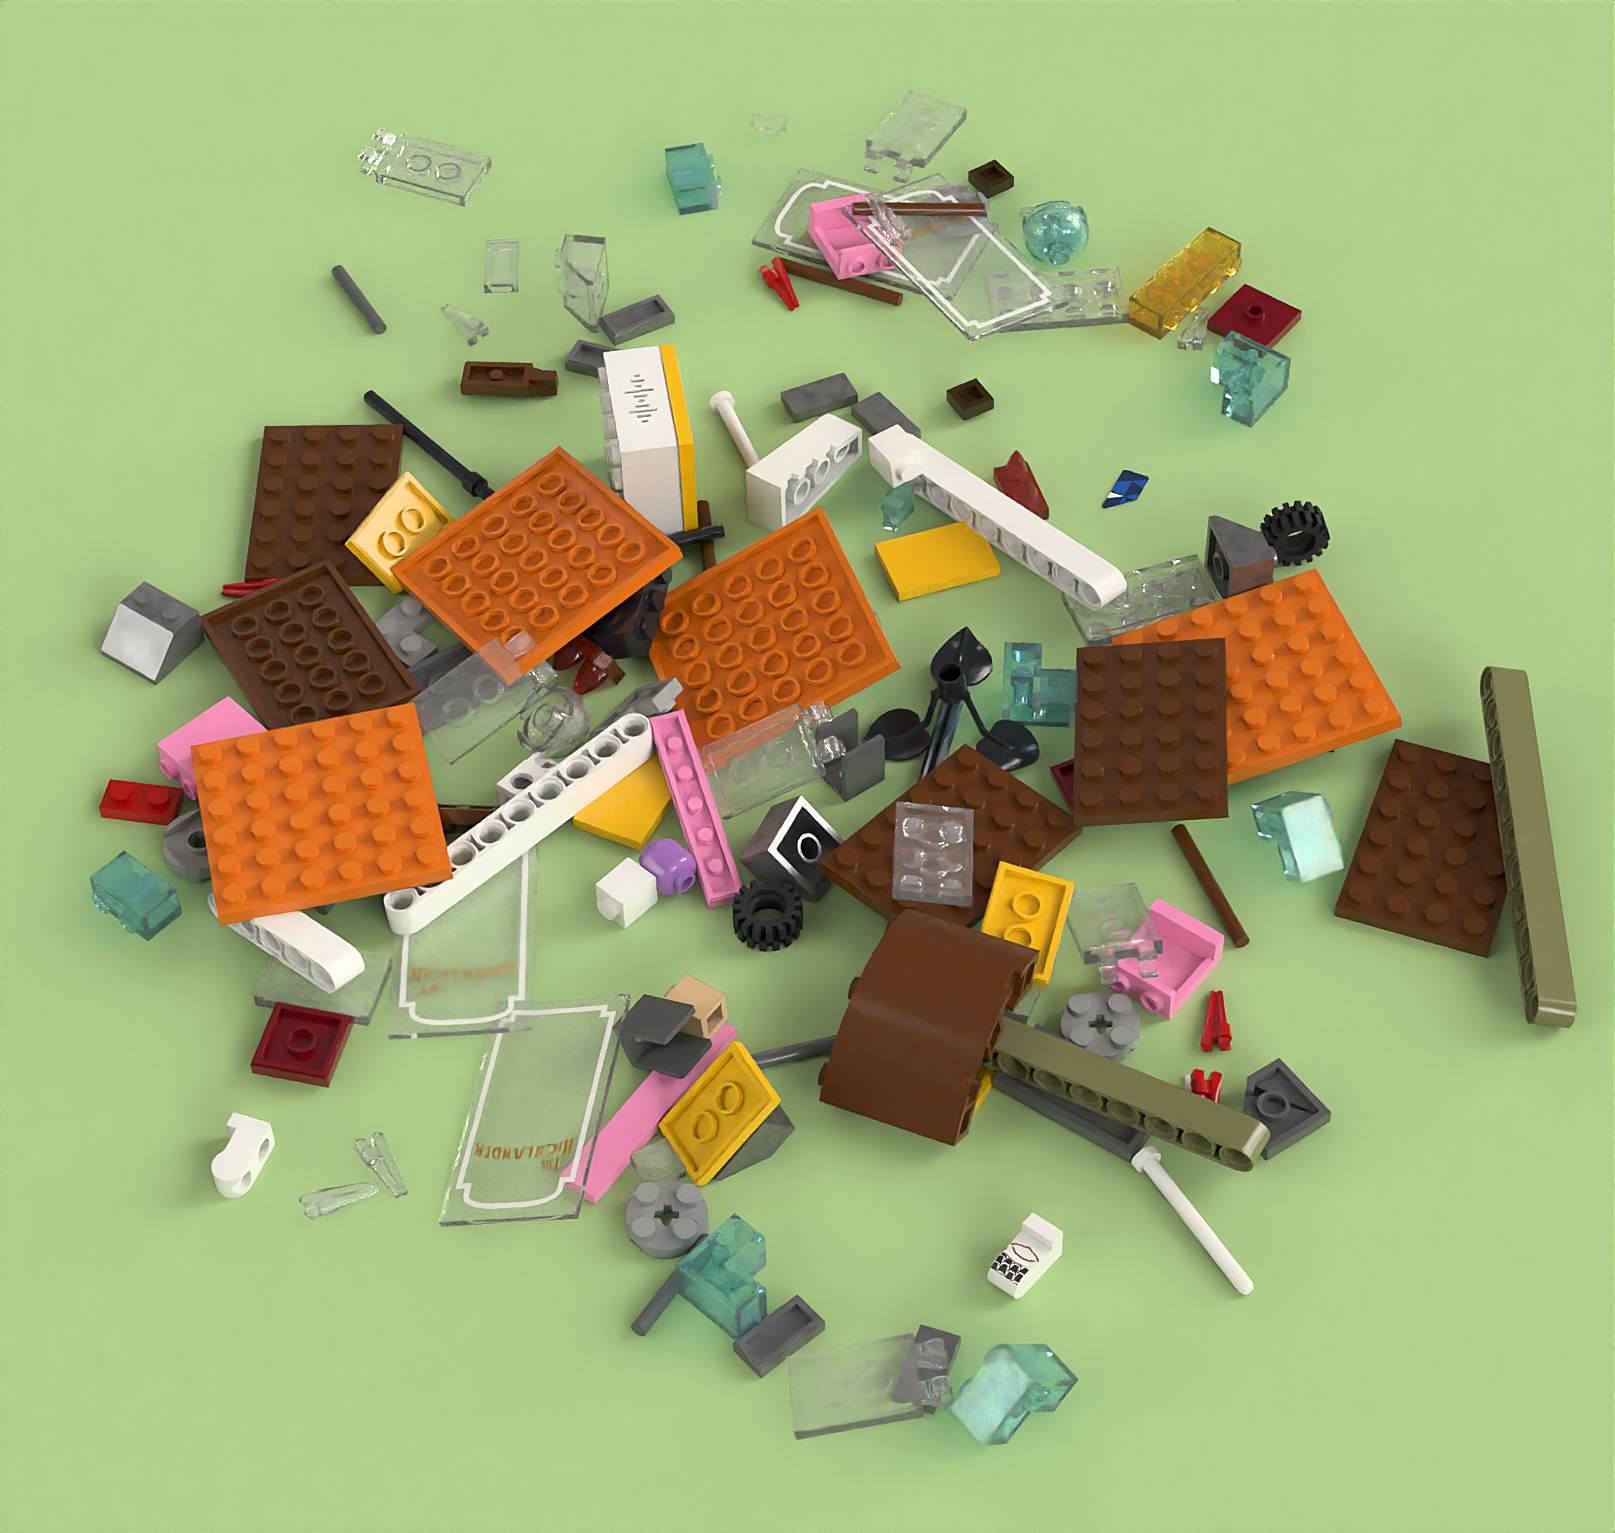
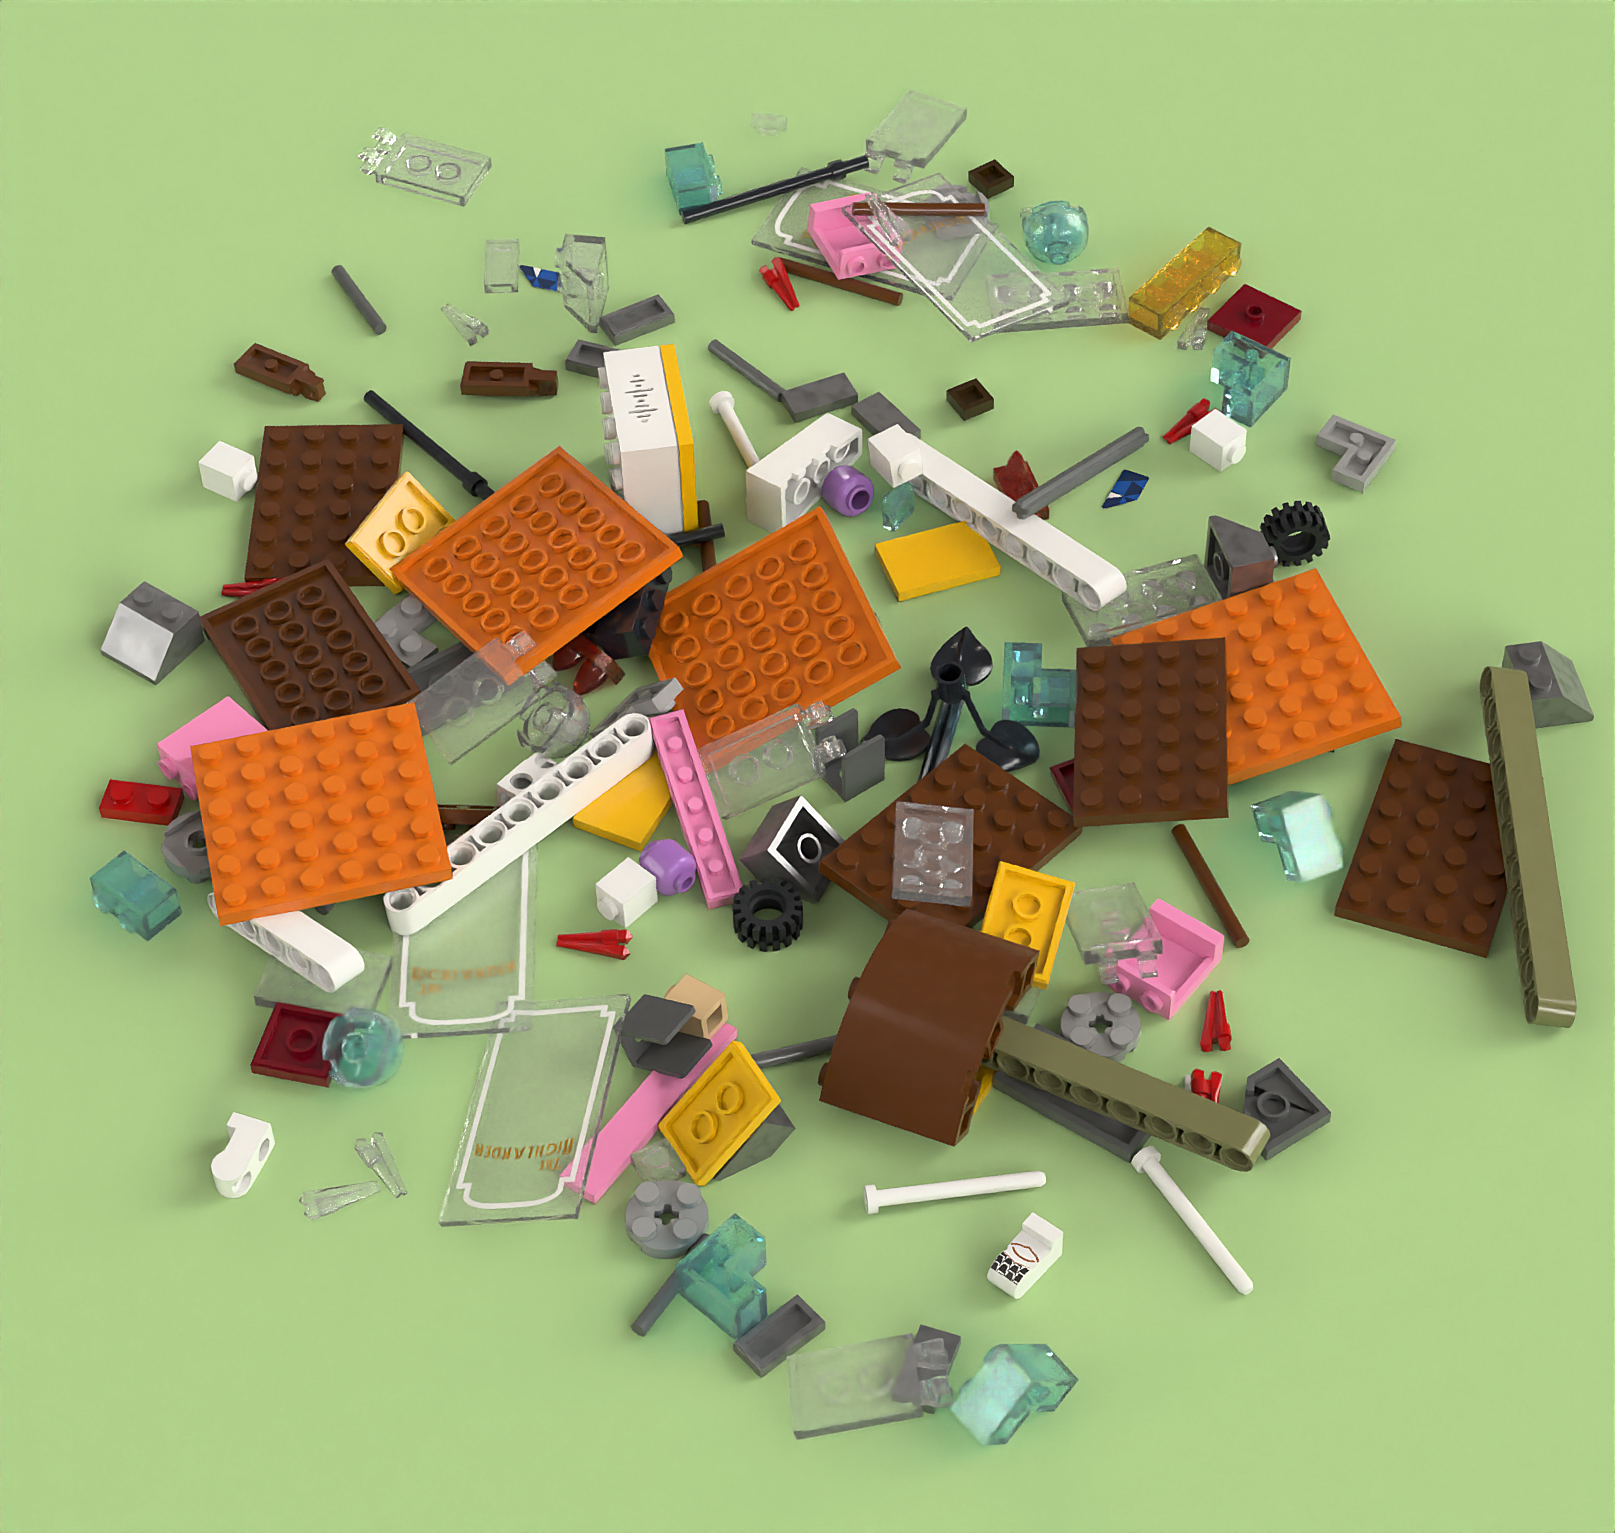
none -> white brick [198,441,258,502]
none -> reddish brown hinge [234,343,326,402]
none -> clear light blue cylinder [322,1007,405,1089]
none -> sticker [520,265,572,293]
none -> red piece [556,929,633,960]
none -> black bar [681,155,869,224]
none -> dark grey bar [708,339,786,402]
none -> medium lavender head [822,465,874,517]
none -> white bar [863,1170,1046,1214]
none -> dark grey axle [1012,427,1149,520]
none -> red piece [1163,398,1221,444]
none -> white brick [1189,409,1247,472]
none -> light grey plate [1316,414,1396,493]
none -> flat silver slope [1501,641,1594,729]

